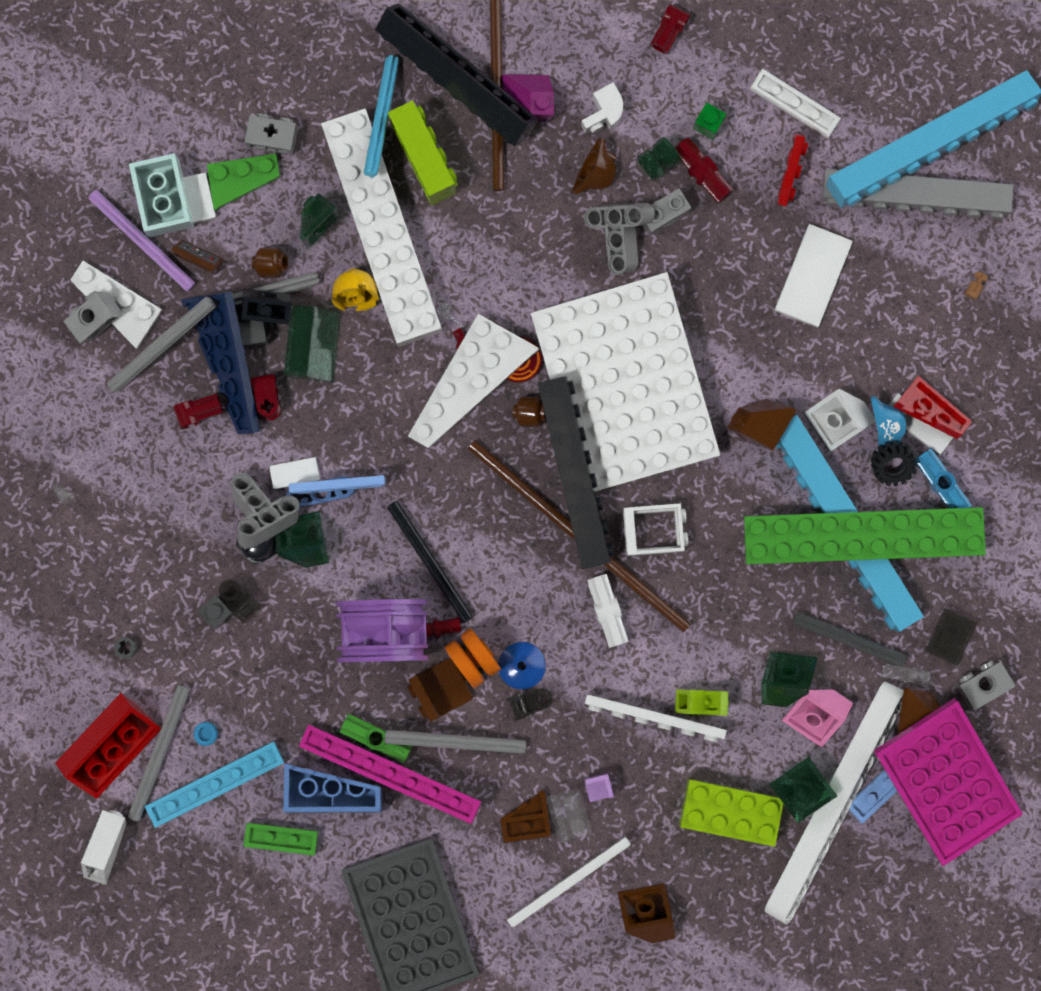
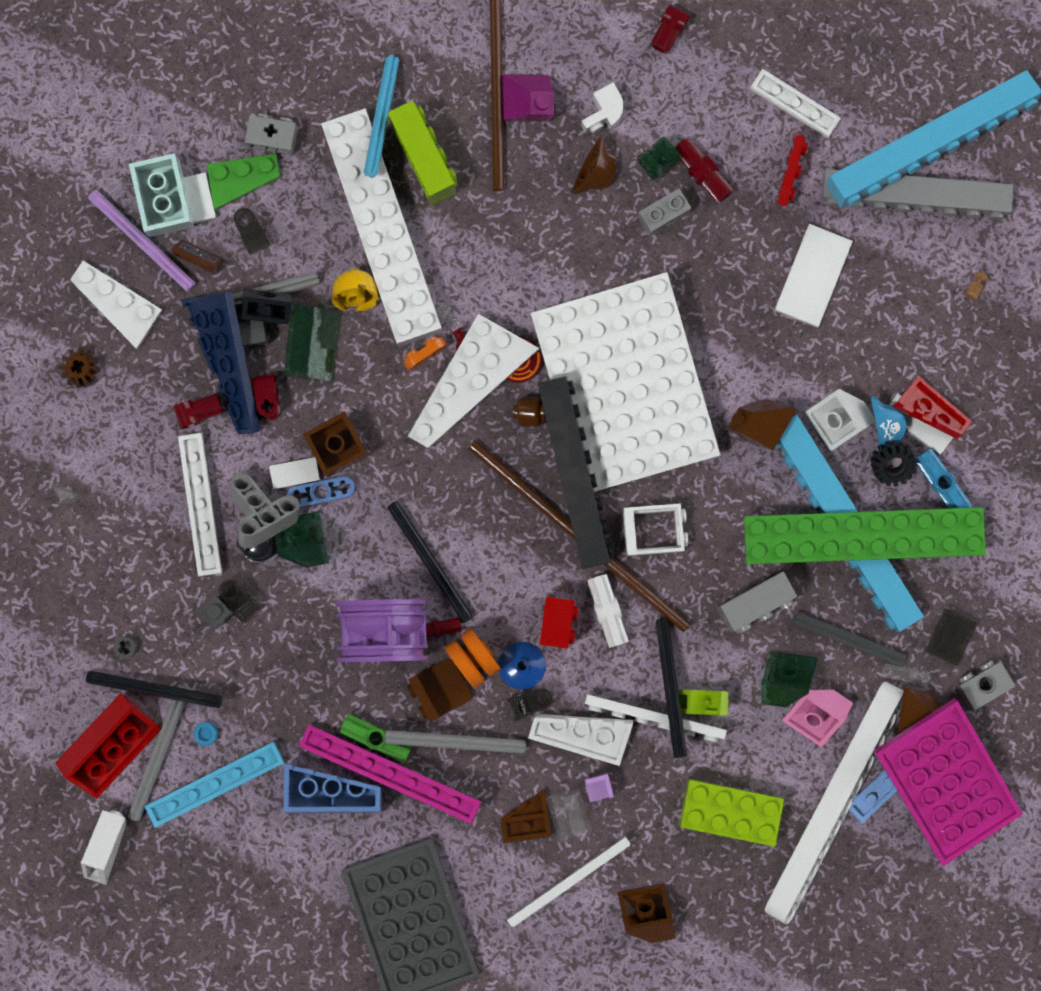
light grey brick [63,291,123,344] -> none
light grey axle [107,297,216,392] -> none
bright green plate [243,822,319,856] -> none
reddish brown head [252,248,288,278] -> none
light blue tile [289,475,386,495] -> none
clear green slope [300,193,340,250] -> none
black brick [375,3,538,146] -> none
light grey beam [584,203,655,275] -> none
green brick [693,102,727,140] -> none
clear green slope [769,757,837,824] -> none
none -> reddish brown gear [59,348,100,389]
none -> black axle [86,671,223,708]
none -> white plate [178,433,223,577]
none -> clear smoke piece [233,208,271,255]
none -> reddish brown brick [303,412,369,478]
none -> orange plate [403,336,447,371]
none -> white wing [528,714,634,766]
none -> red brick [539,597,579,649]
none -> black axle [655,618,687,758]
none -> light grey brick [716,571,797,634]

